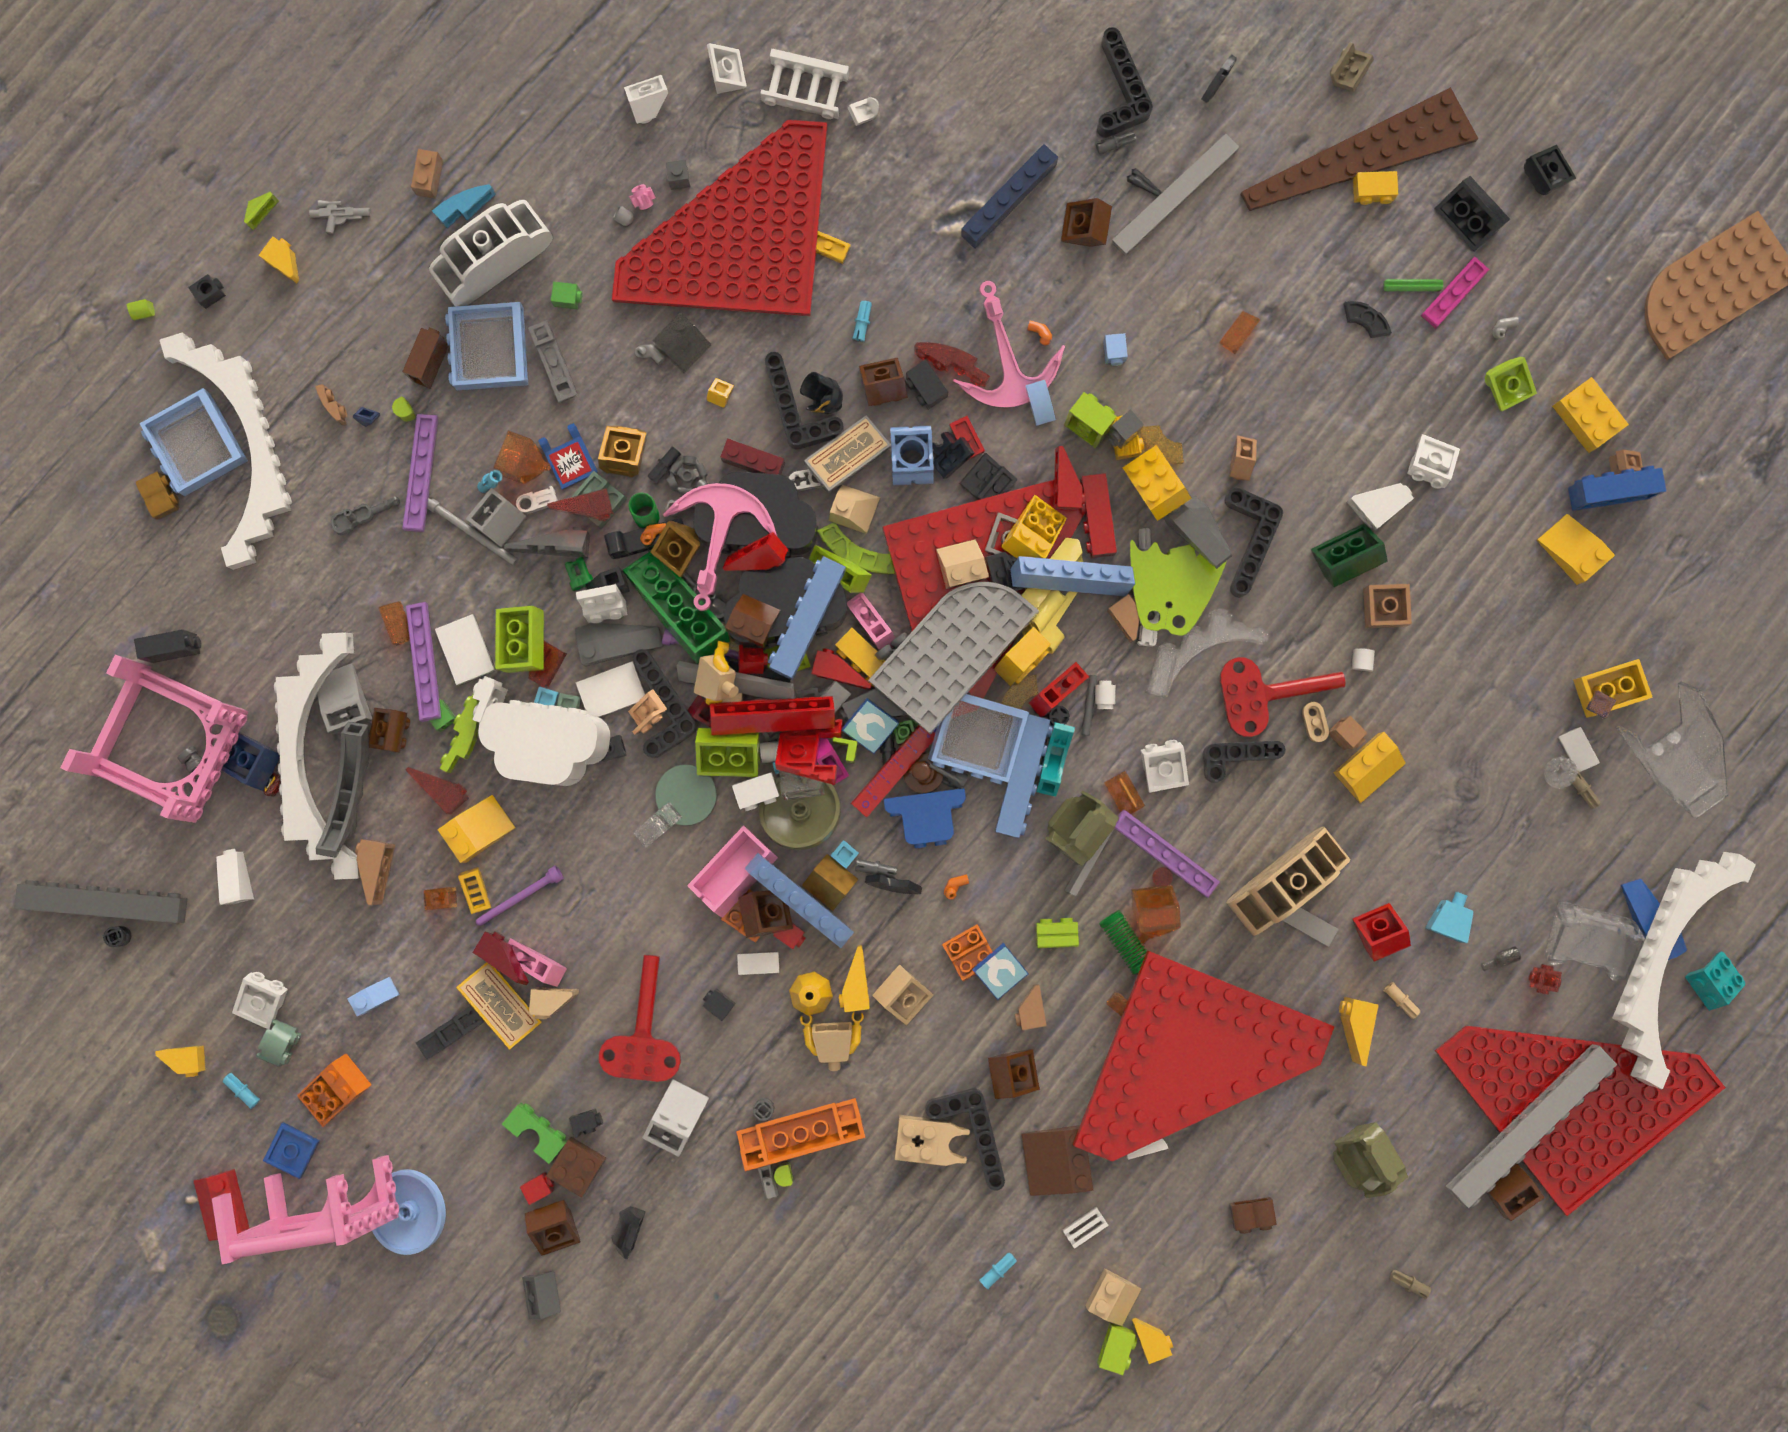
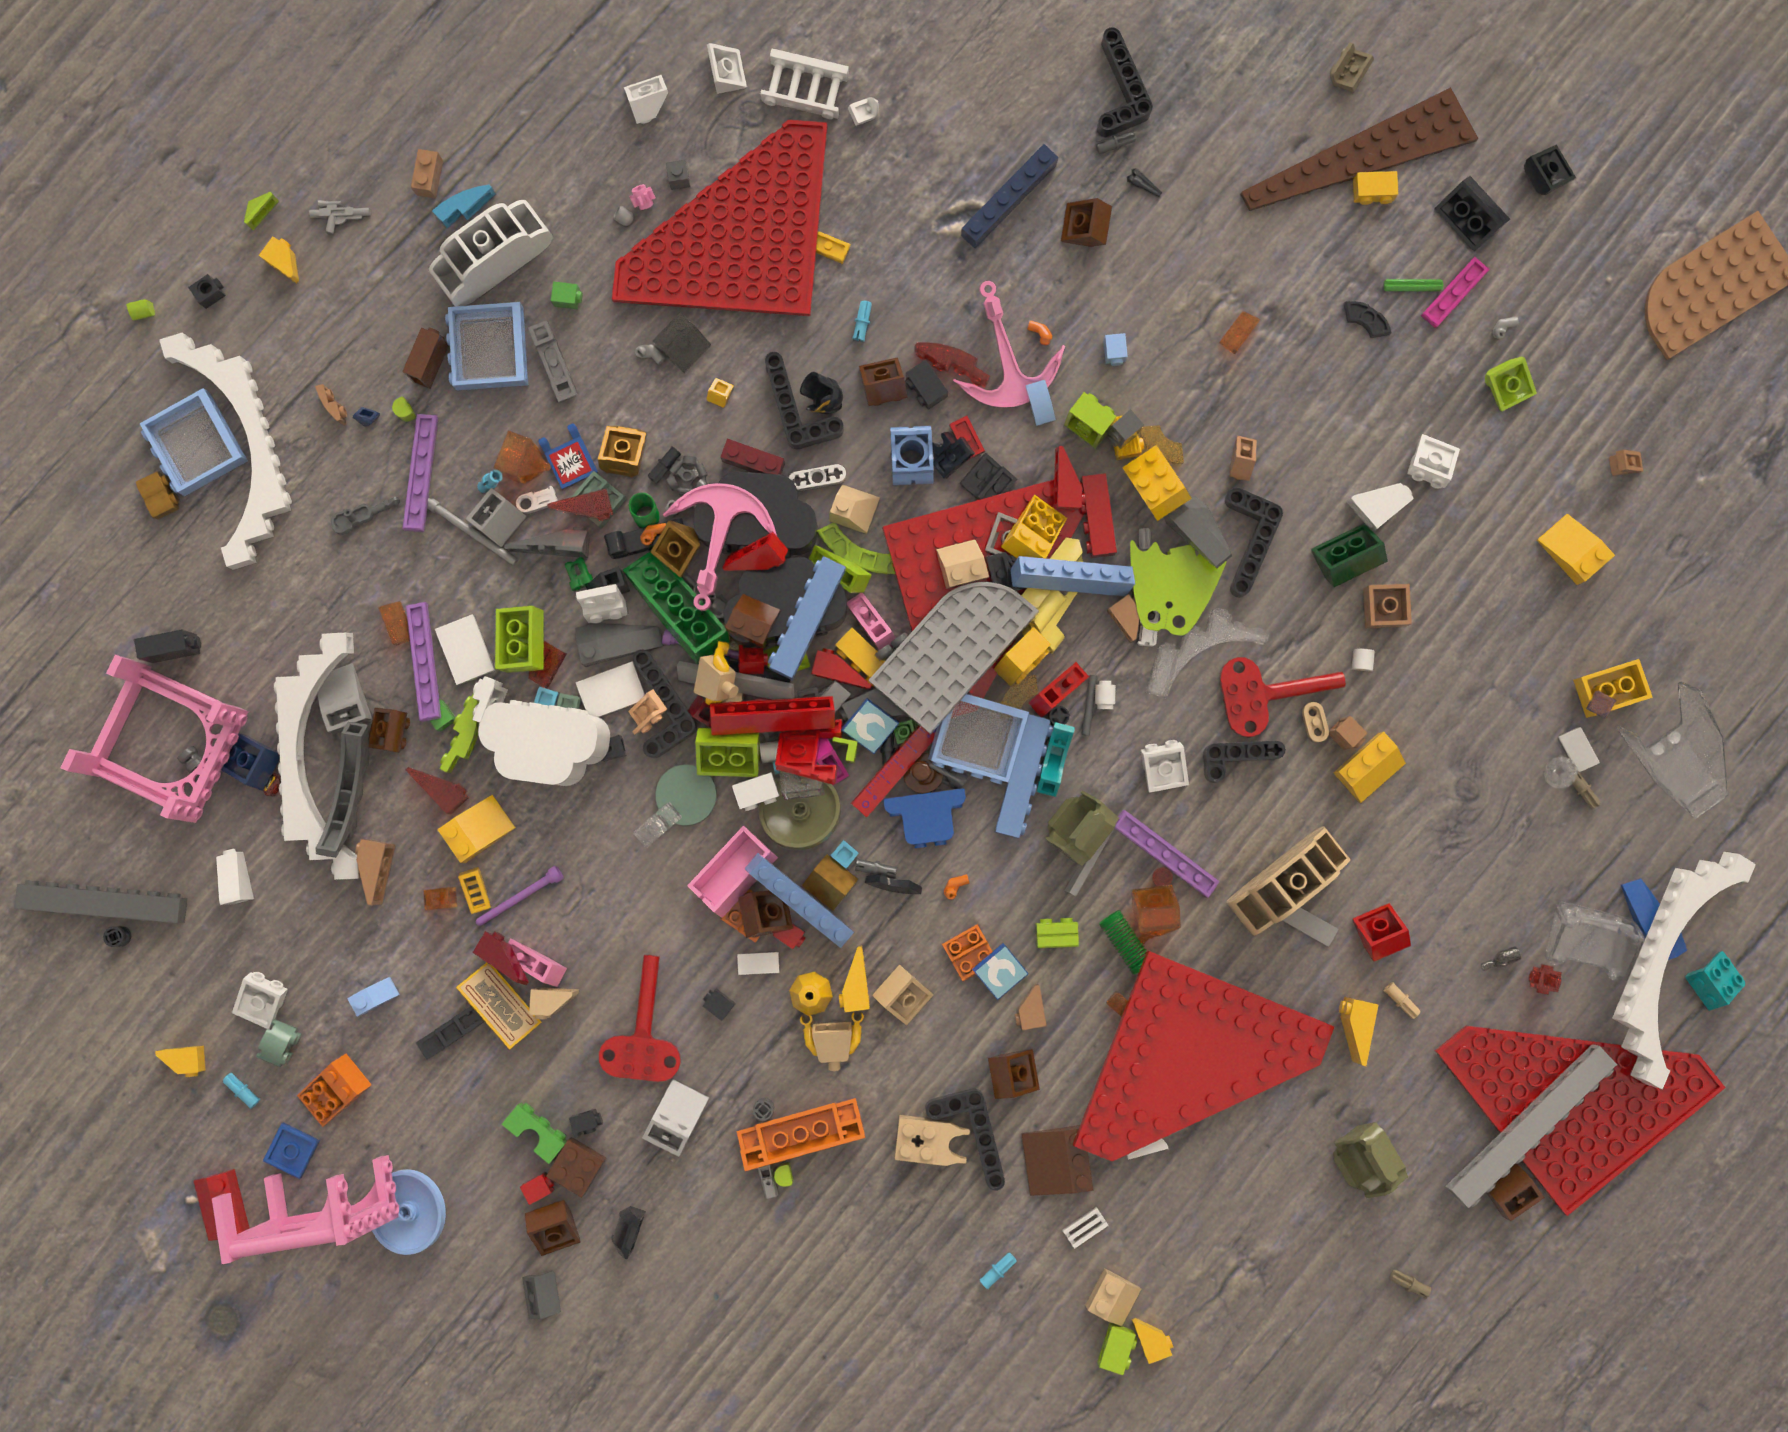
tile [803,415,891,493] -> none
clear orange slope [1104,771,1145,814] -> none
light grey tile [1112,134,1240,256] -> none
black tile [1201,54,1237,103] -> none
reddish brown brick [1230,1197,1277,1234] -> none
medium azure torso [1425,892,1473,943] -> none
yellow brick [1552,377,1629,453] -> none
blue brick [1568,466,1666,511] -> none

